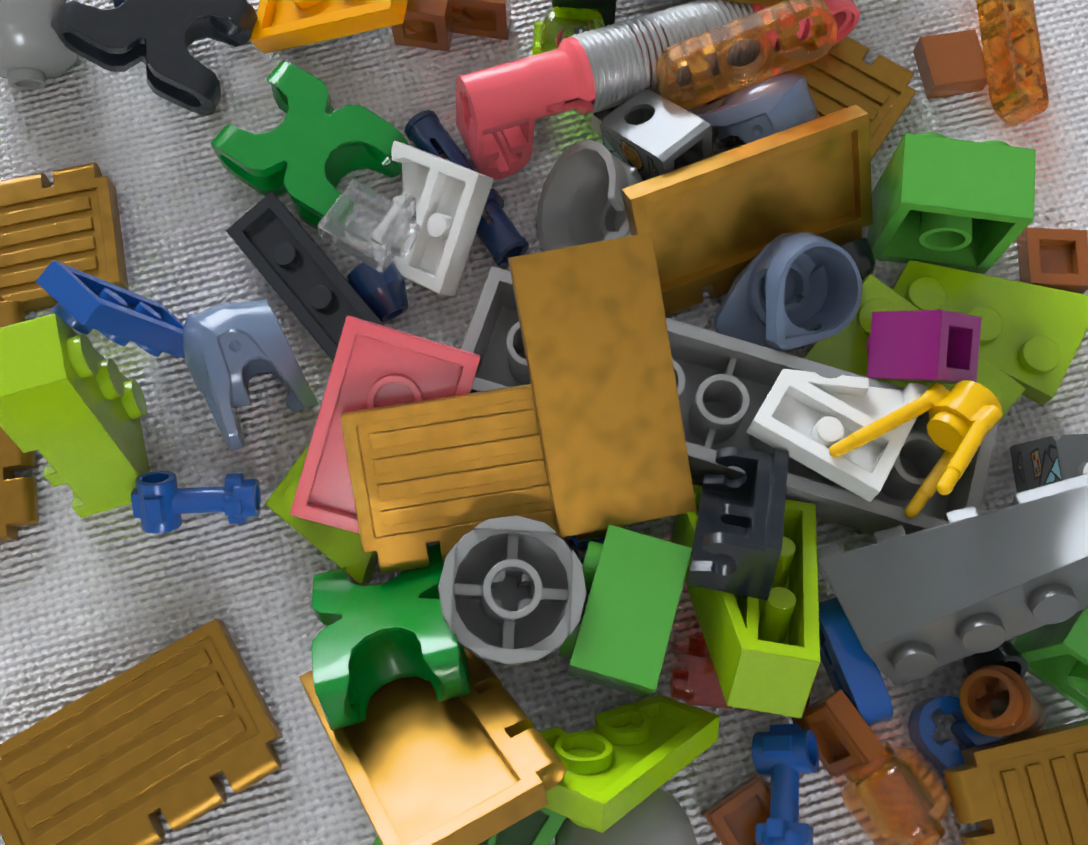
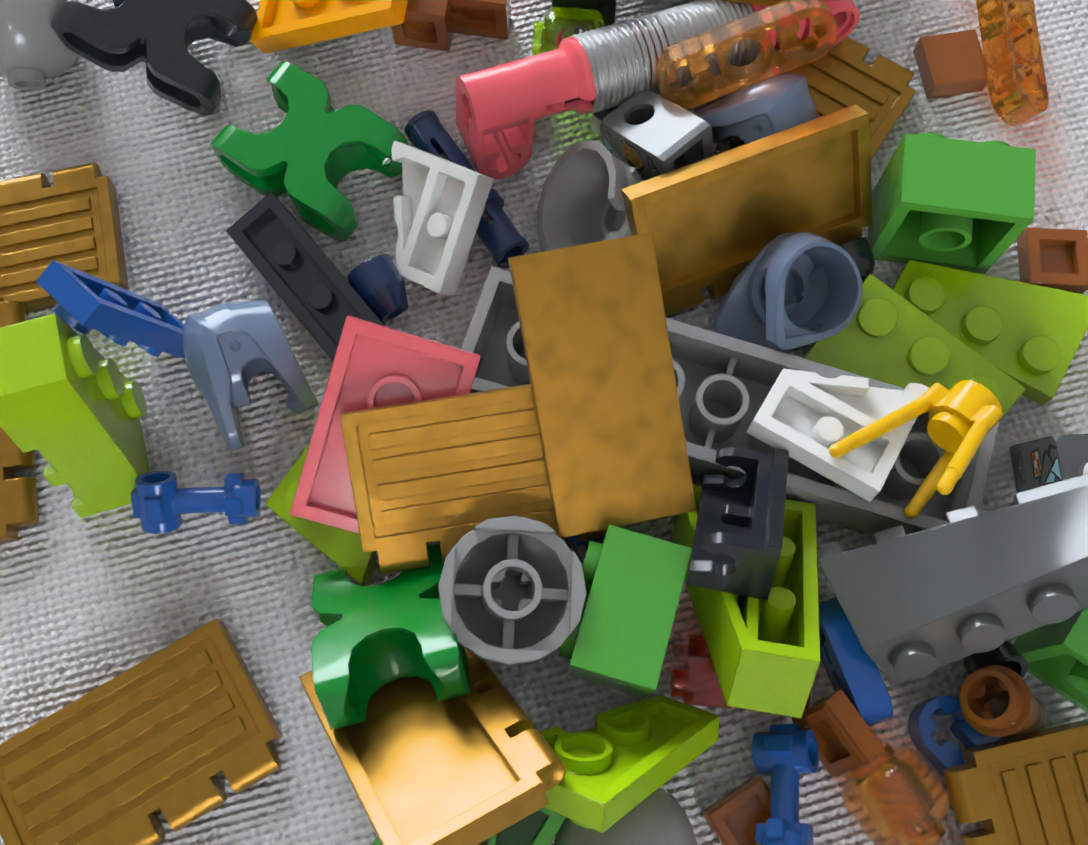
clear bracket [318,179,420,273] -> none
magenta brick [867,310,982,384] -> none

